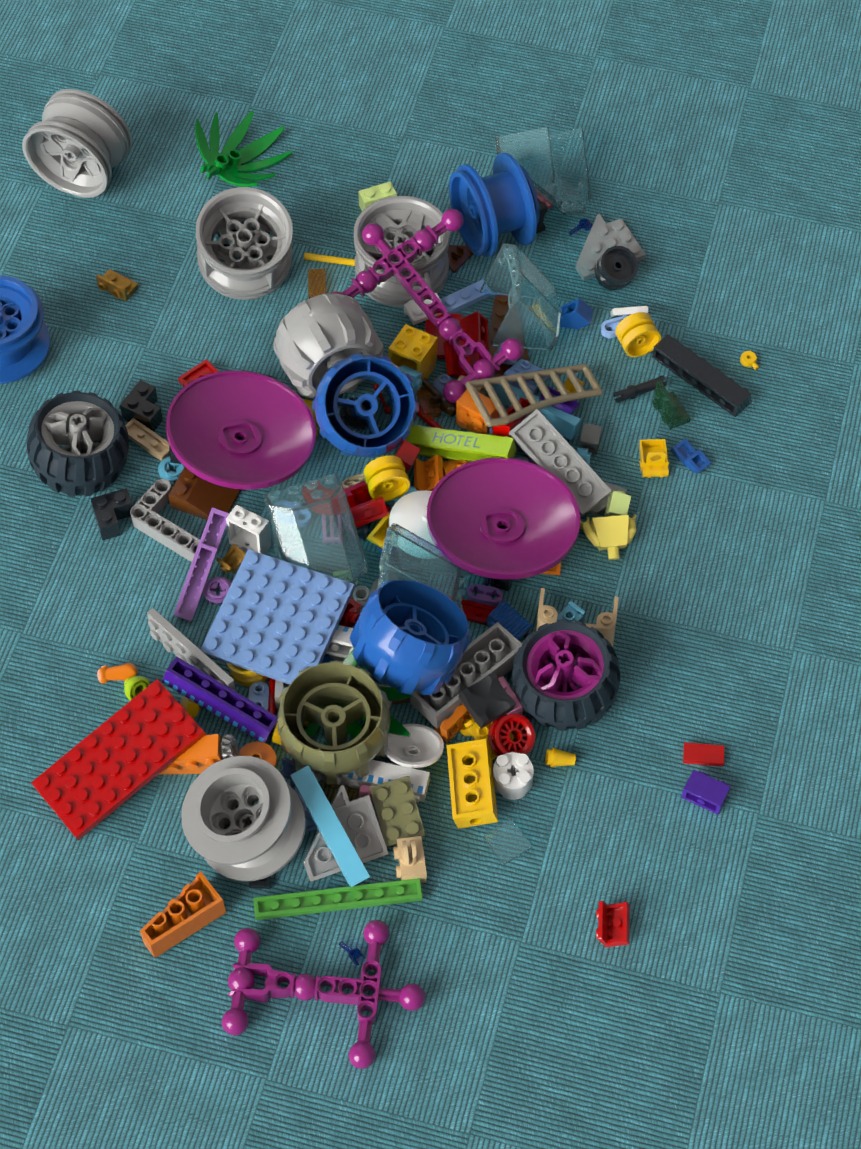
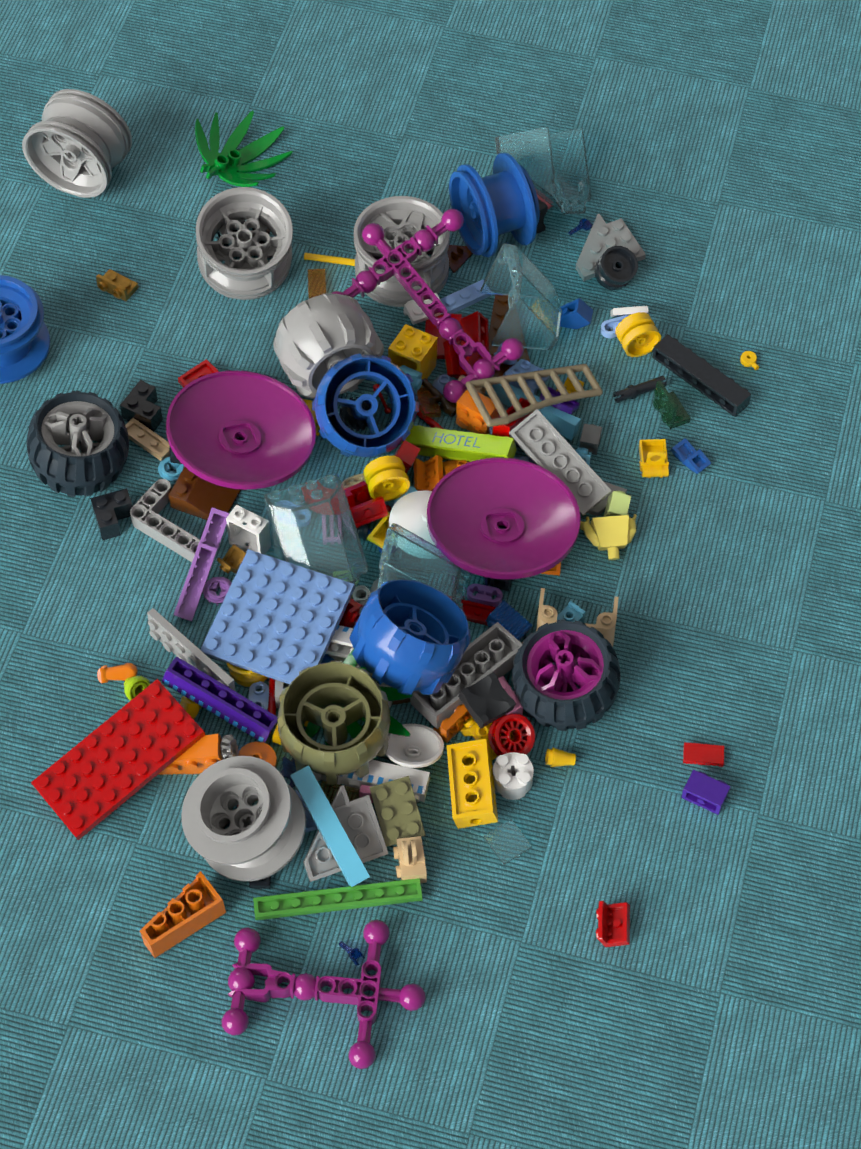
yellowish green brick [358,182,397,212] -> none

